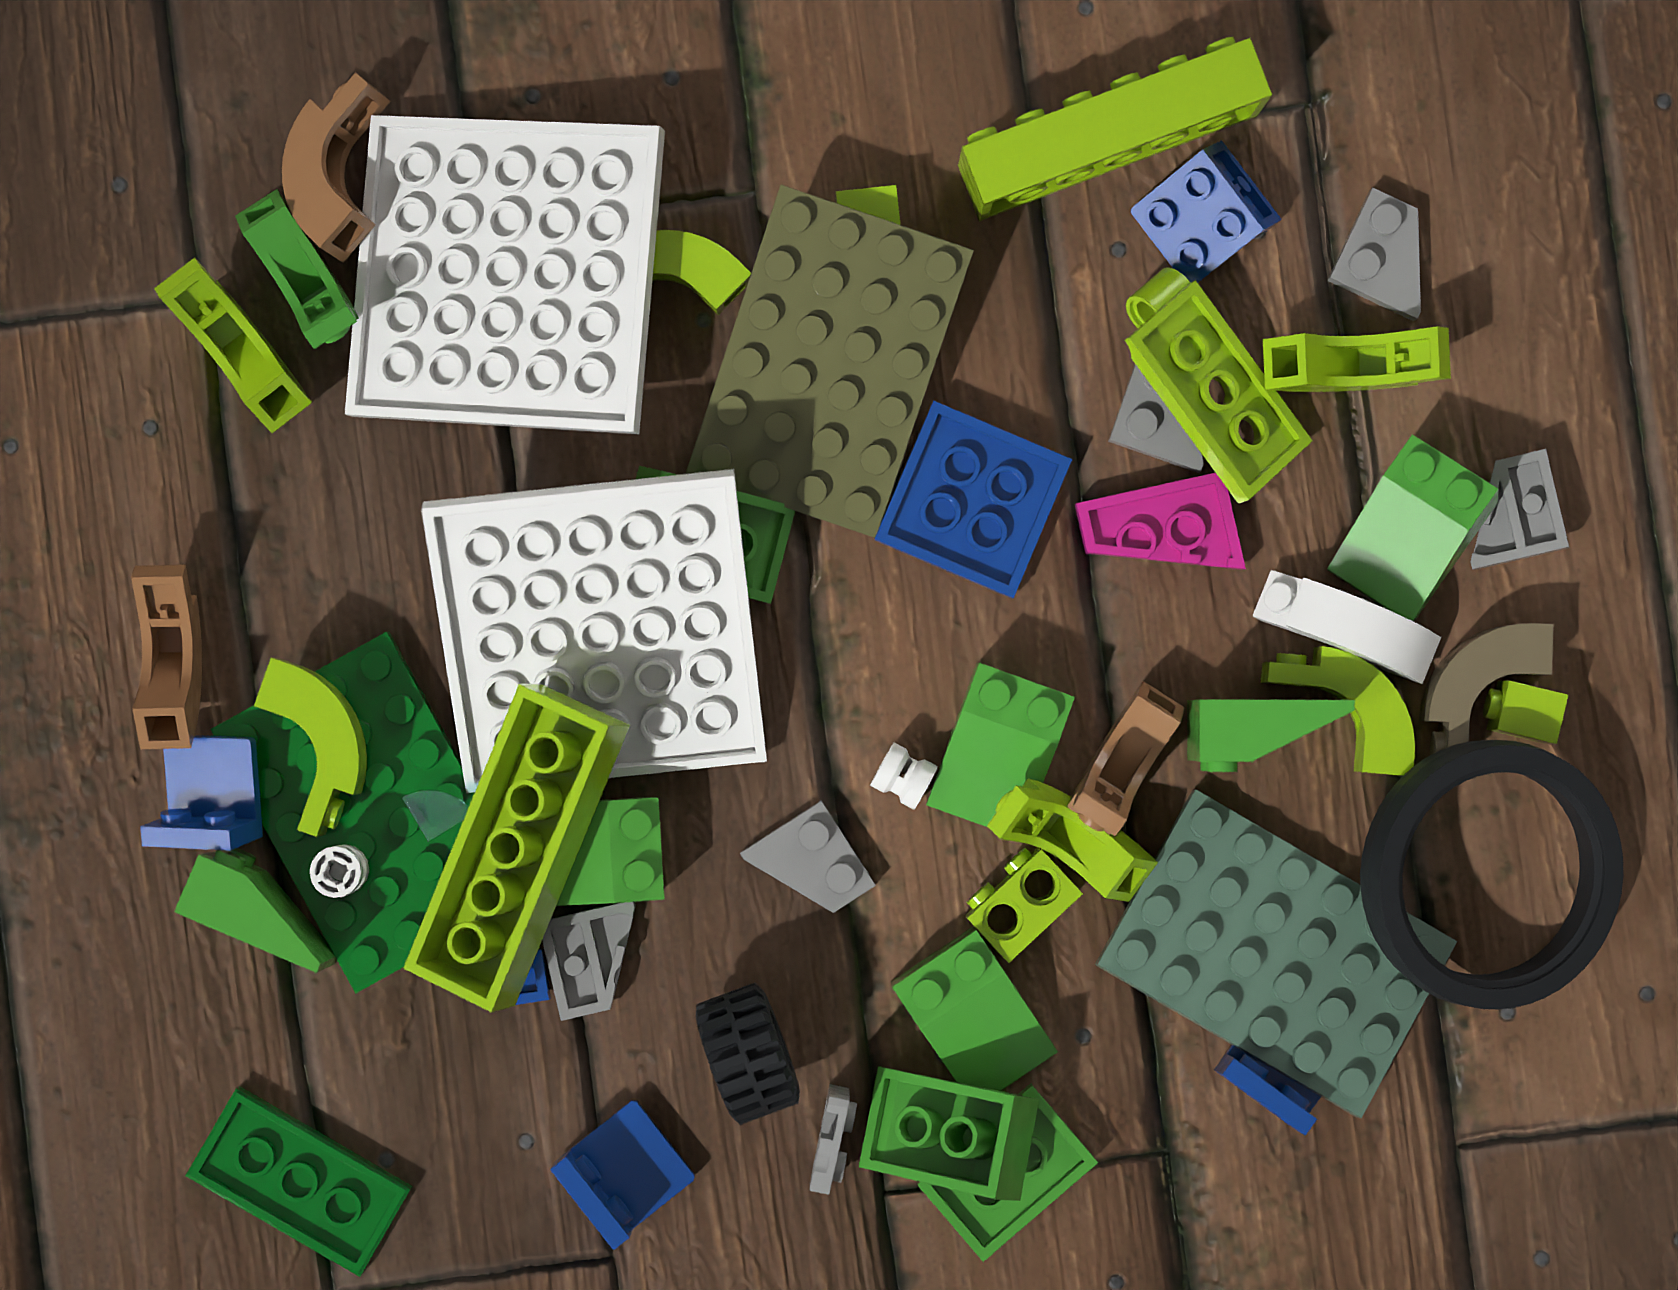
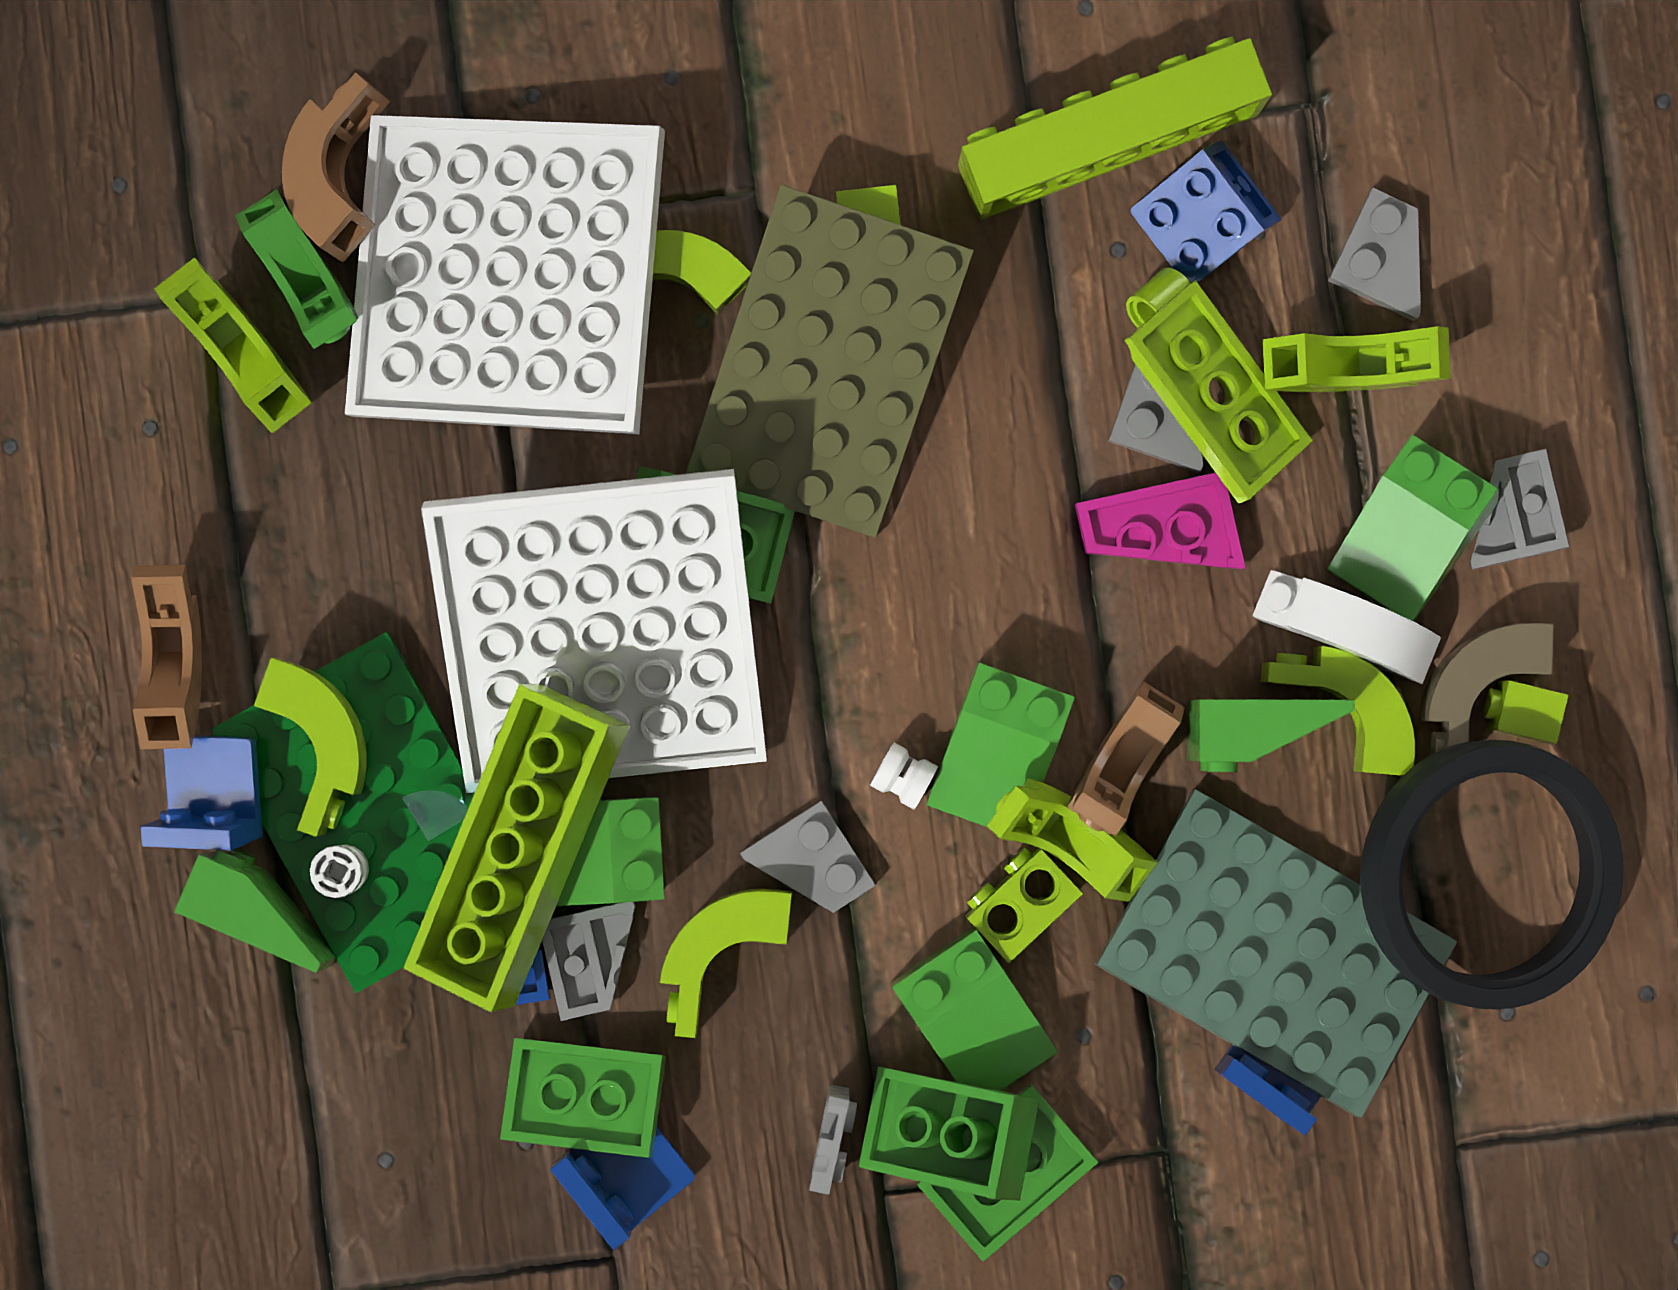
green tile [185,1086,413,1277] -> none
black tyre [696,983,800,1125] -> none
blue plate [874,400,1072,599] -> none
none -> bright green plate [500,1038,666,1158]
none -> lime arch [660,888,792,1038]

